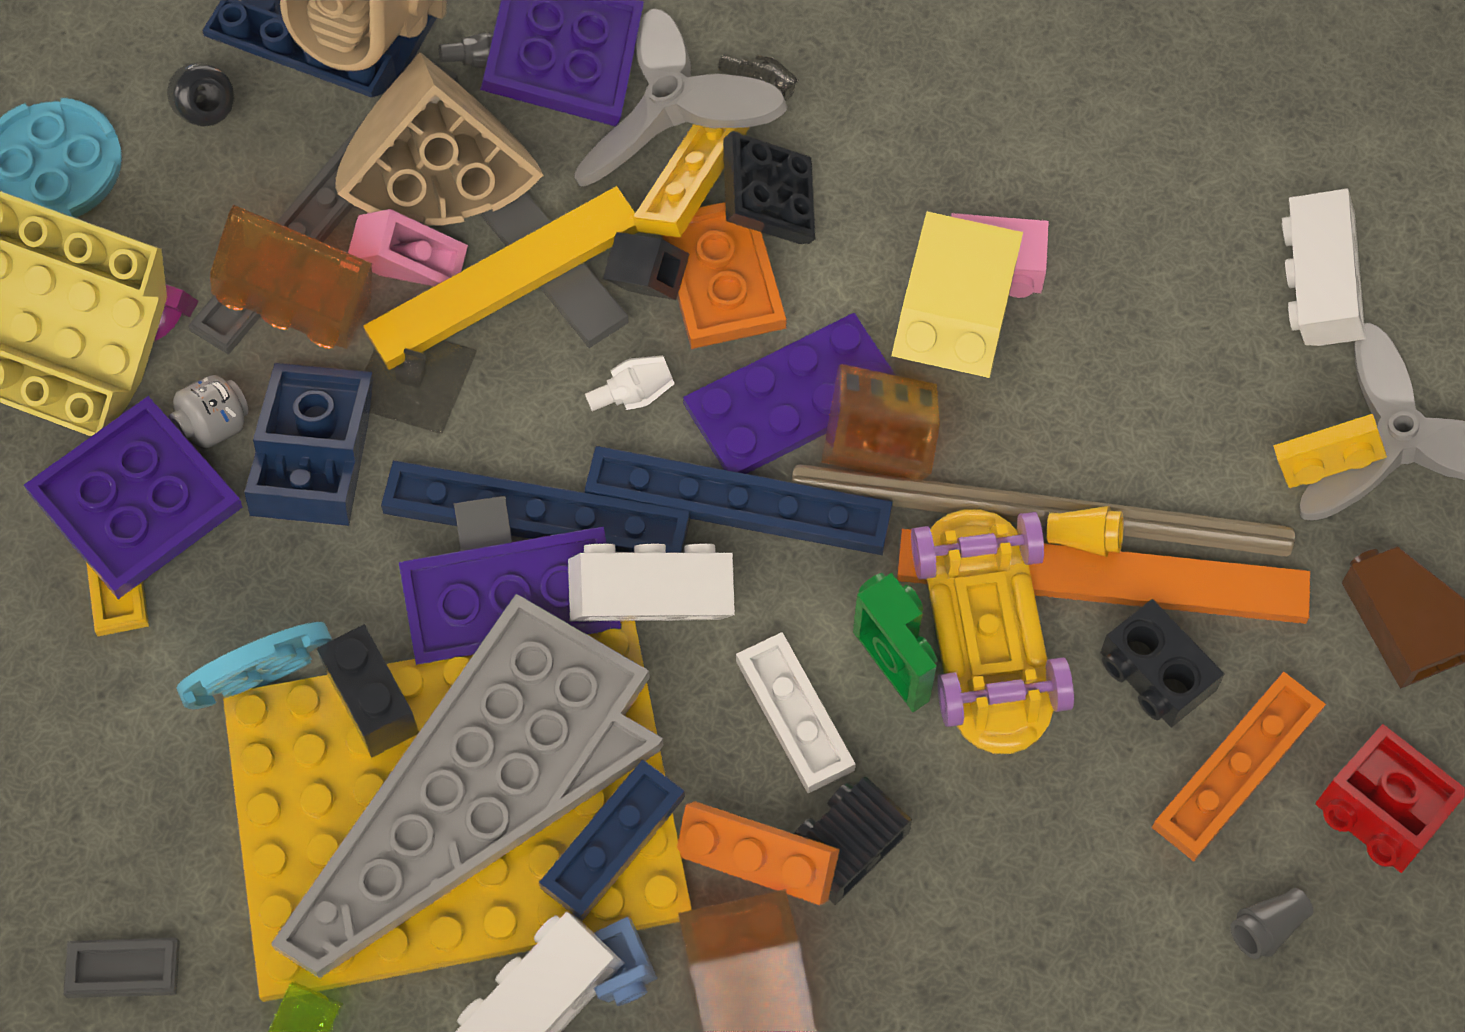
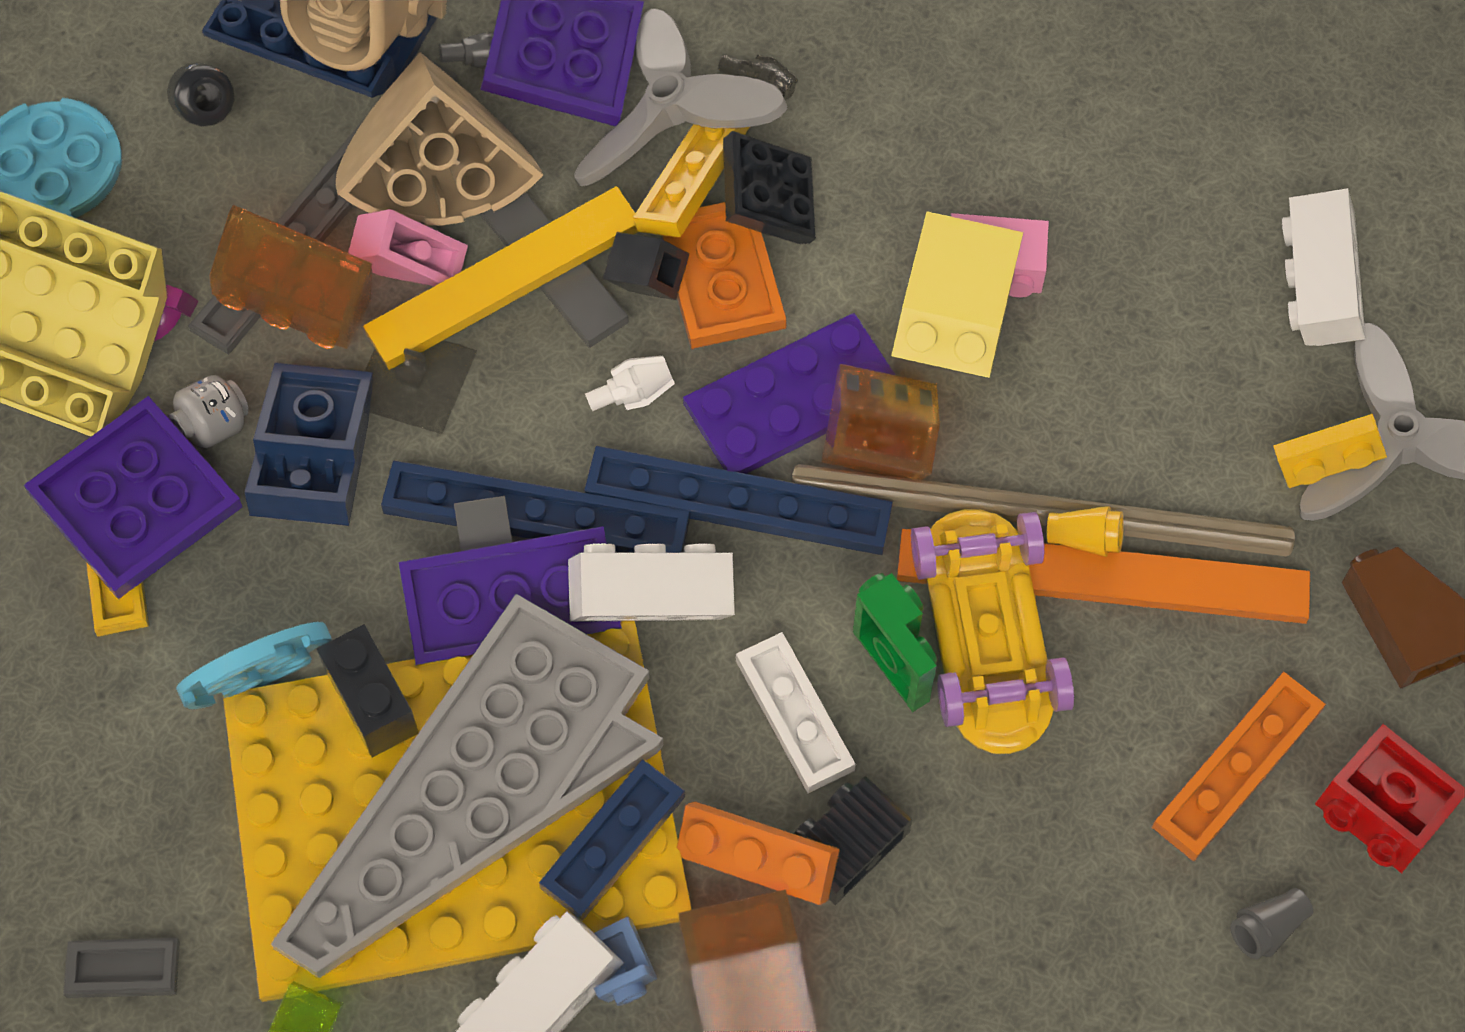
black brick [1100,598,1225,728] -> none

